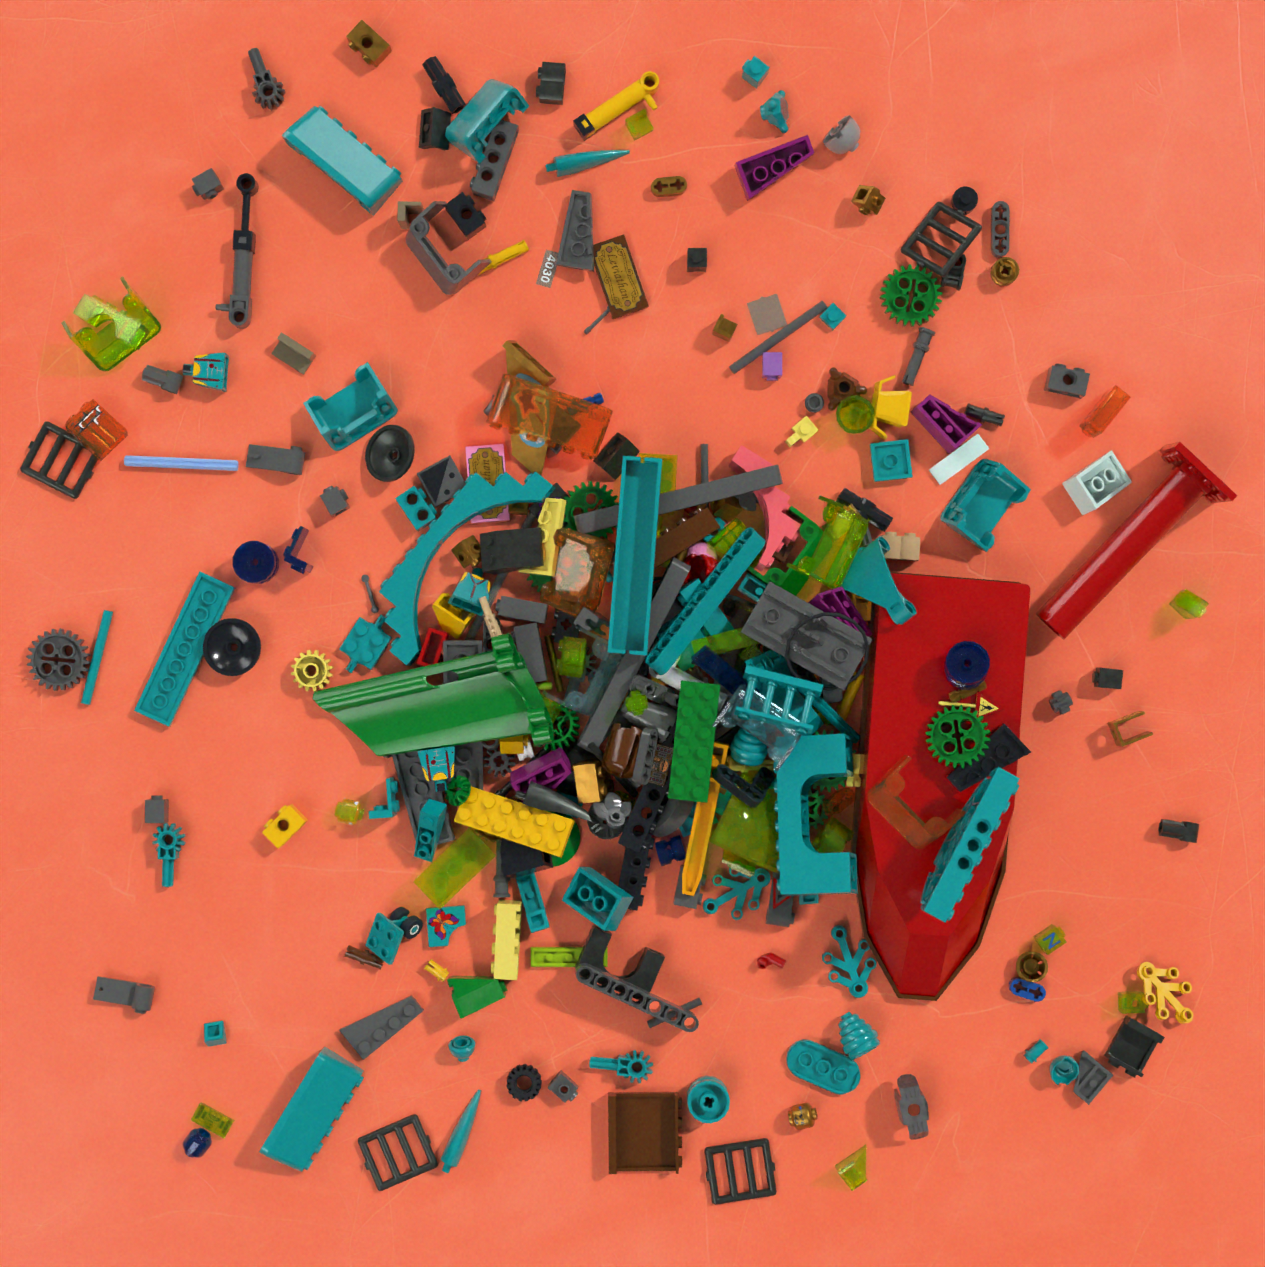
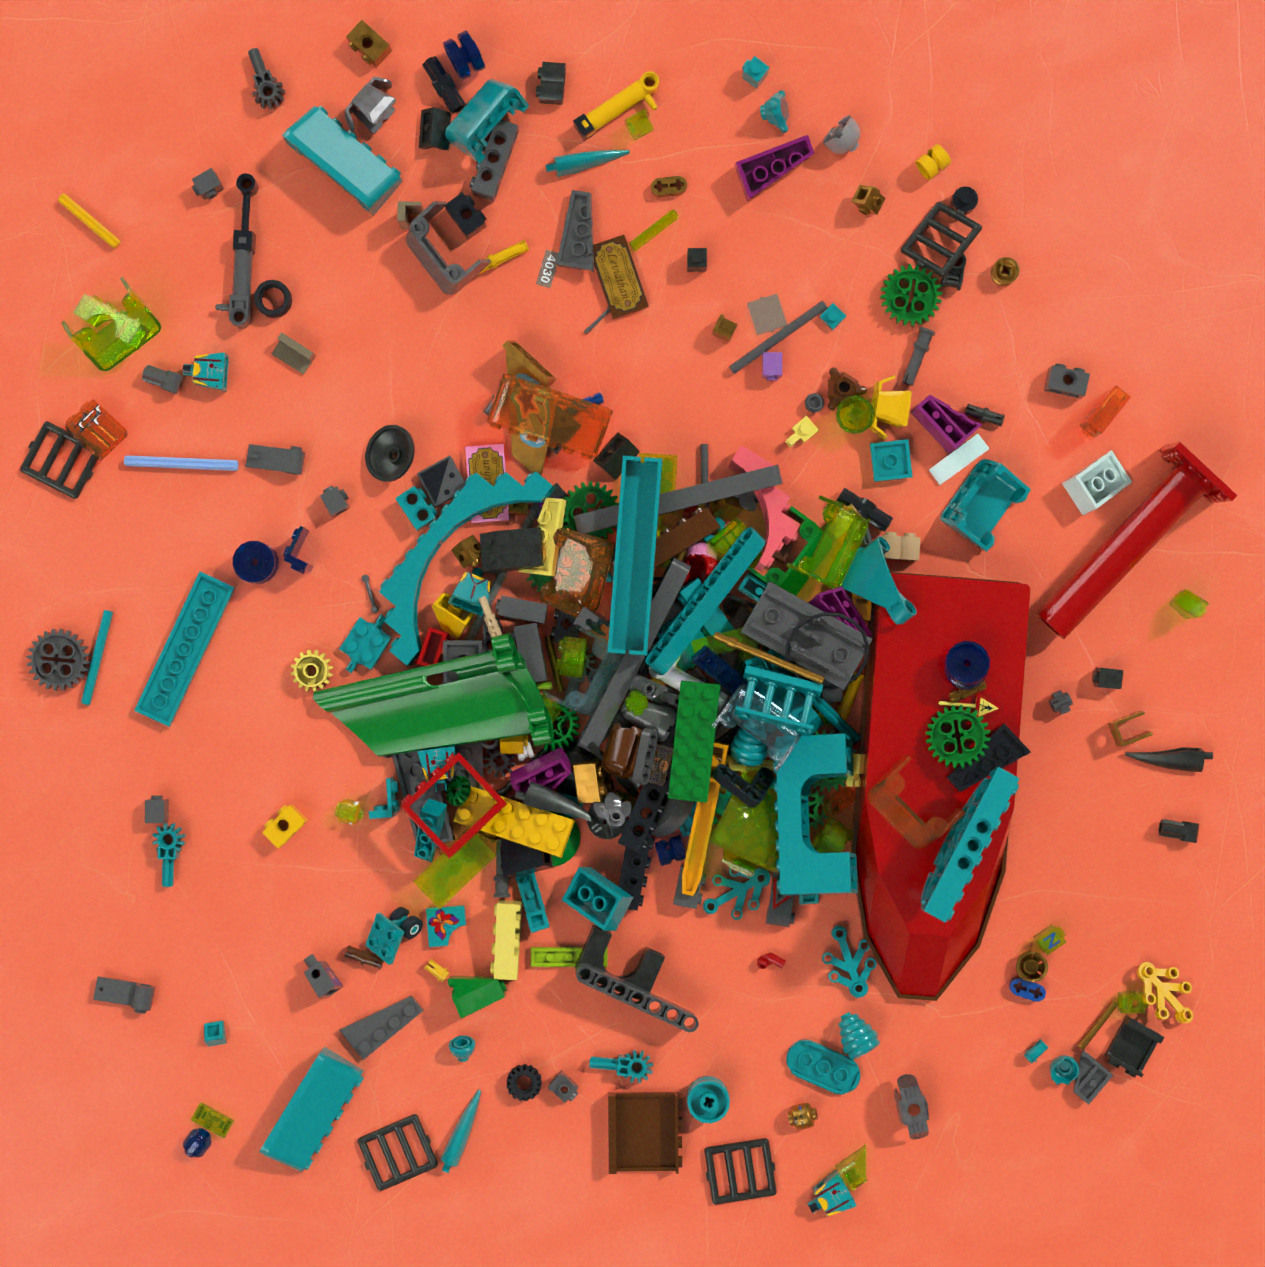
black dish [203,618,261,676] -> none
teal windscreen [303,362,398,451] -> none
dark grey bar [647,998,702,1028] -> none
dark grey beam [991,201,1010,258] -> none
none -> yellow axle [58,193,121,249]
none -> black tyre [254,280,292,318]
none -> dark grey torso [303,954,344,998]
none -> flat silver piece [345,77,396,134]
none -> red window [401,753,507,859]
none -> clear blue wheel [442,30,486,81]
none -> clear neon green axle [630,209,679,251]
none -> pearl gold bar [713,632,825,684]
none -> teal torso [807,1169,857,1216]
none -> yellow wheel [915,144,952,180]
none -> pearl gold bar [1077,1000,1119,1050]
none -> pearl dark grey piece [1125,747,1213,772]

